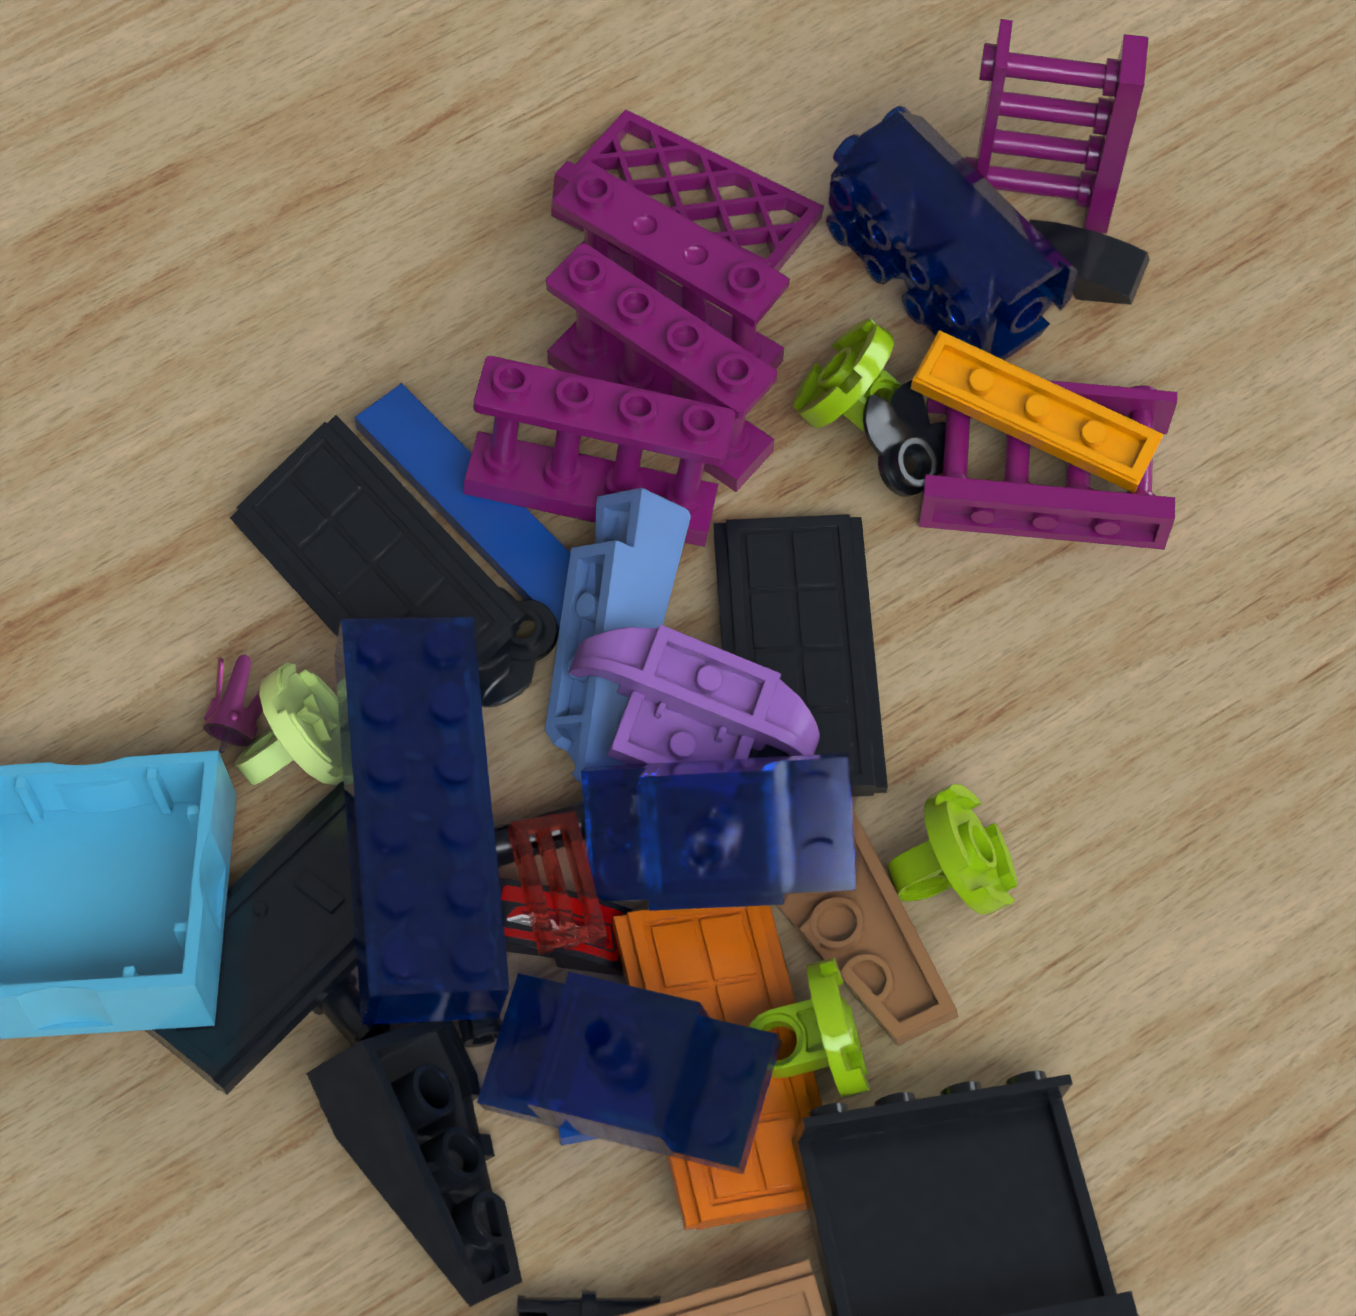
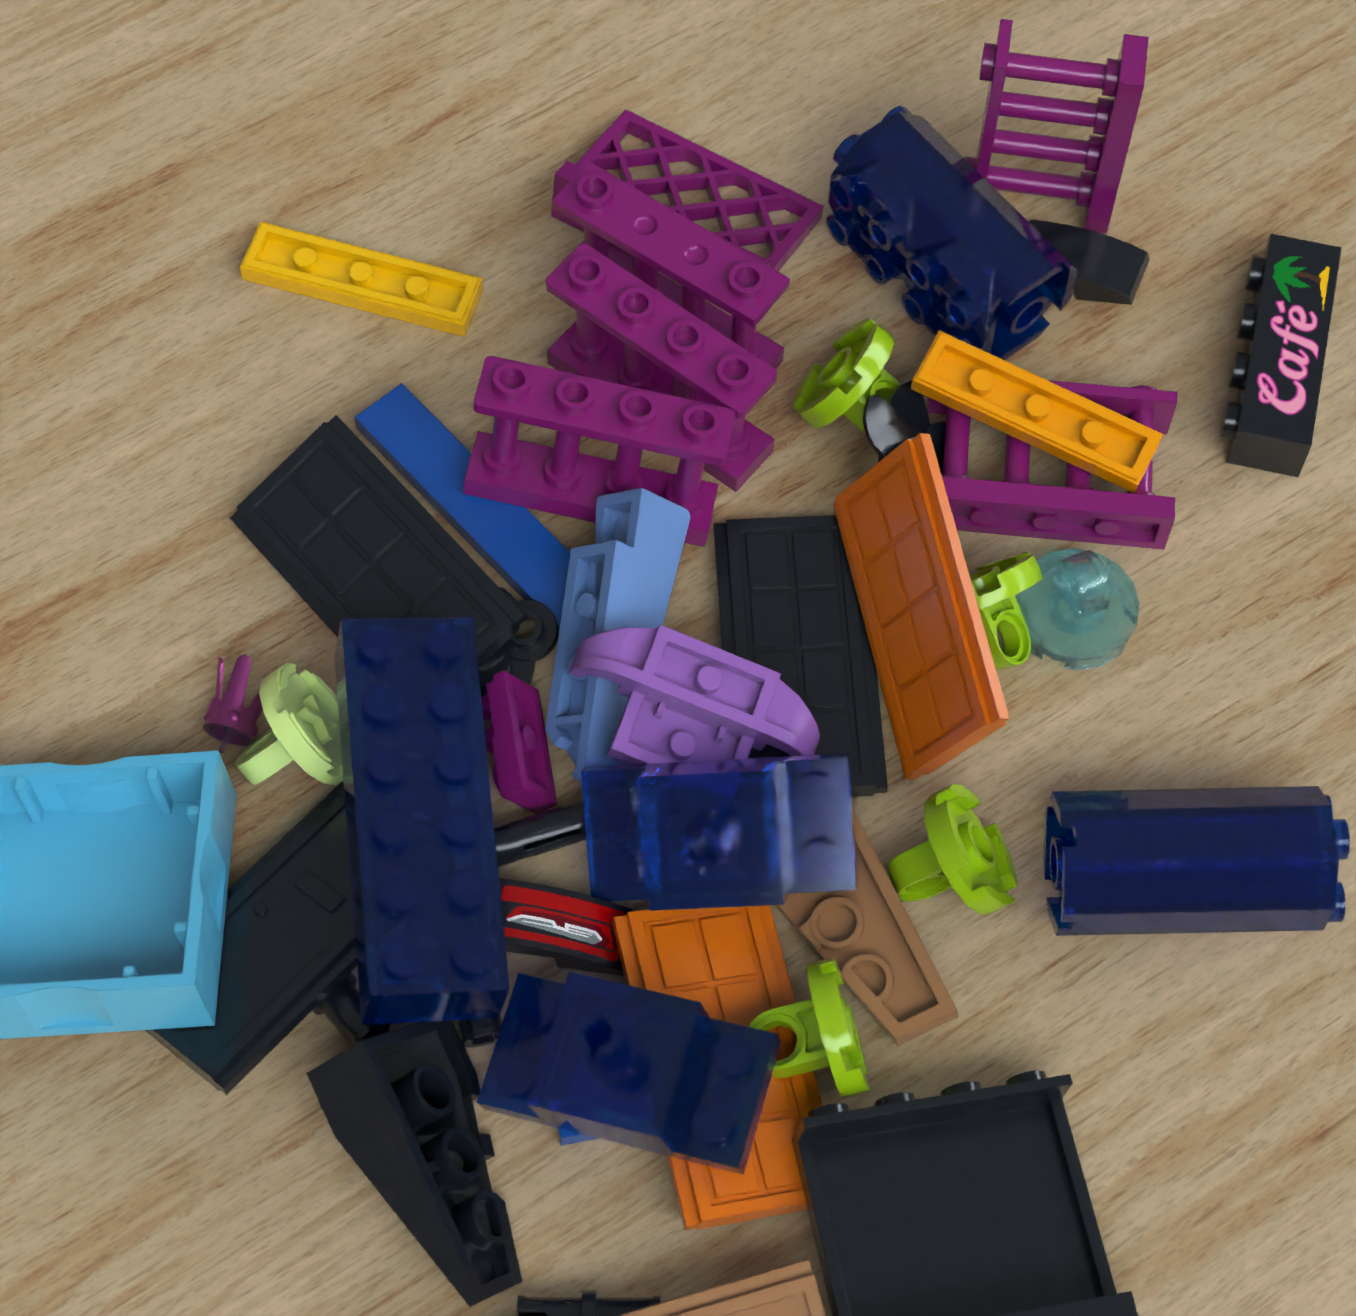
clear red tile [508,811,607,955] -> none
none -> yellow tile [239,221,484,337]
none -> magenta plate [468,670,558,814]
none -> orange piece [833,433,1010,780]
none -> lime tile [970,552,1043,671]
none -> clear light blue tile [1015,548,1140,671]
none -> clear blue brick [1043,786,1350,936]
none -> black brick [1220,234,1342,477]

